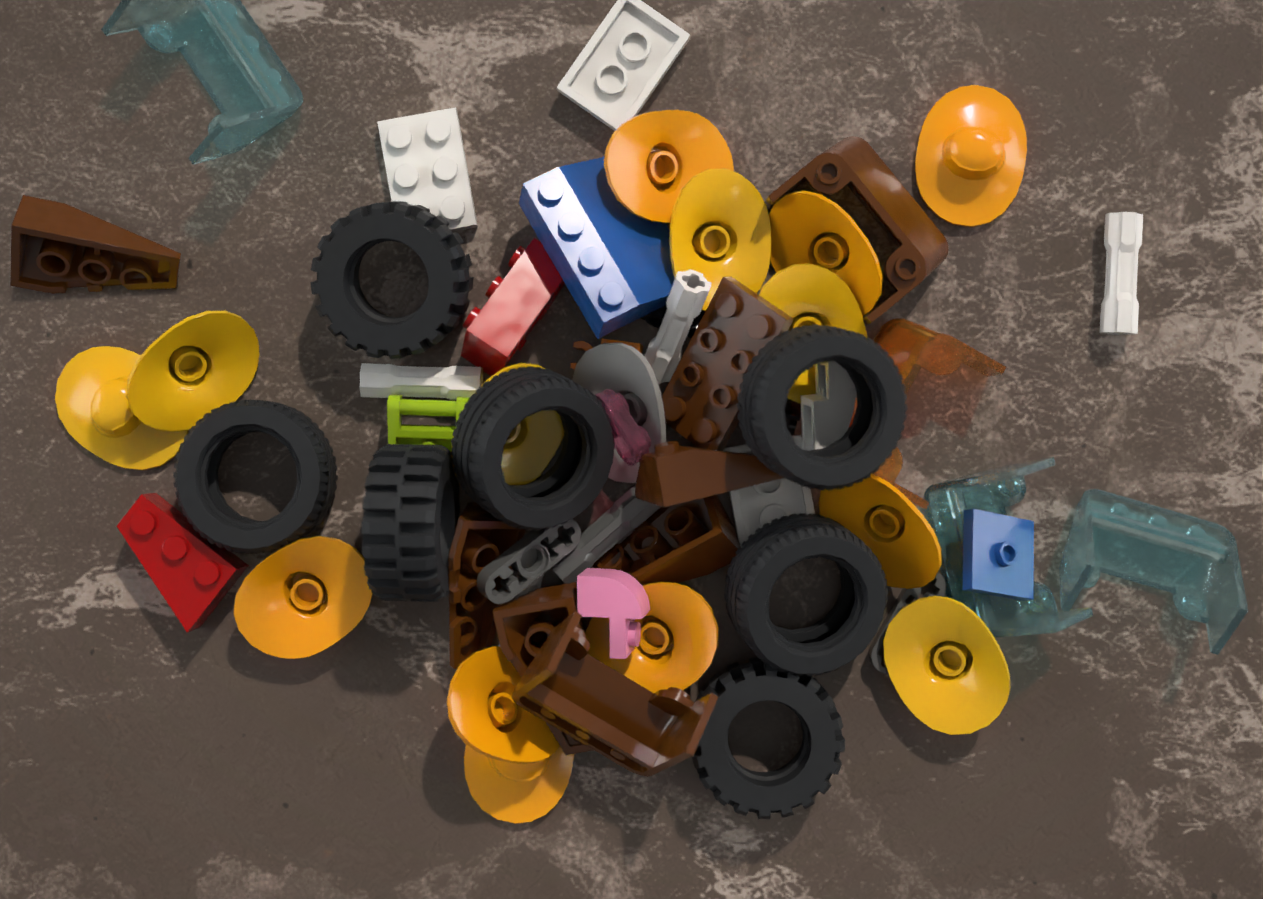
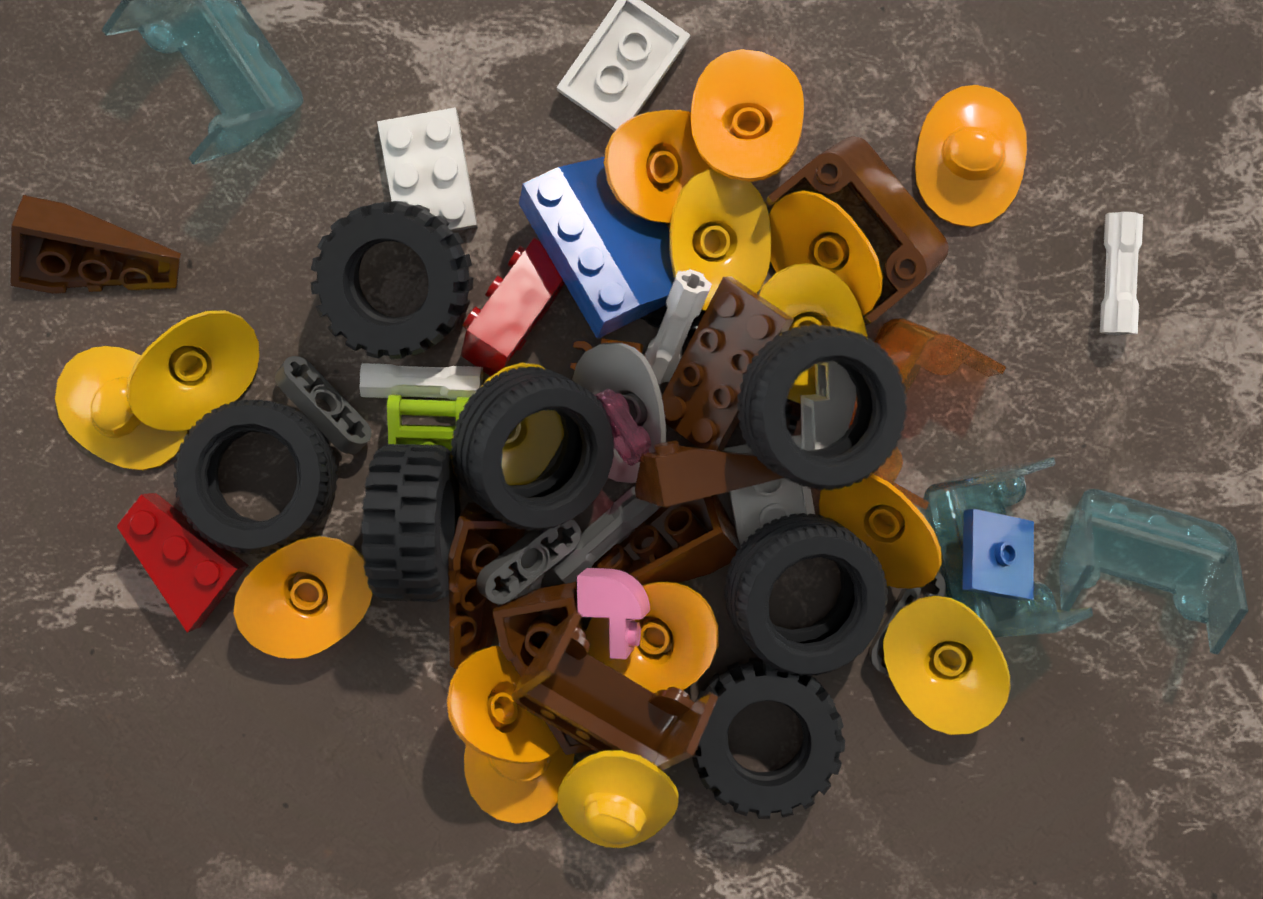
none -> dark grey beam [275,356,372,454]
none -> yellow hat [558,750,679,848]
none -> light orange hat [691,49,804,182]

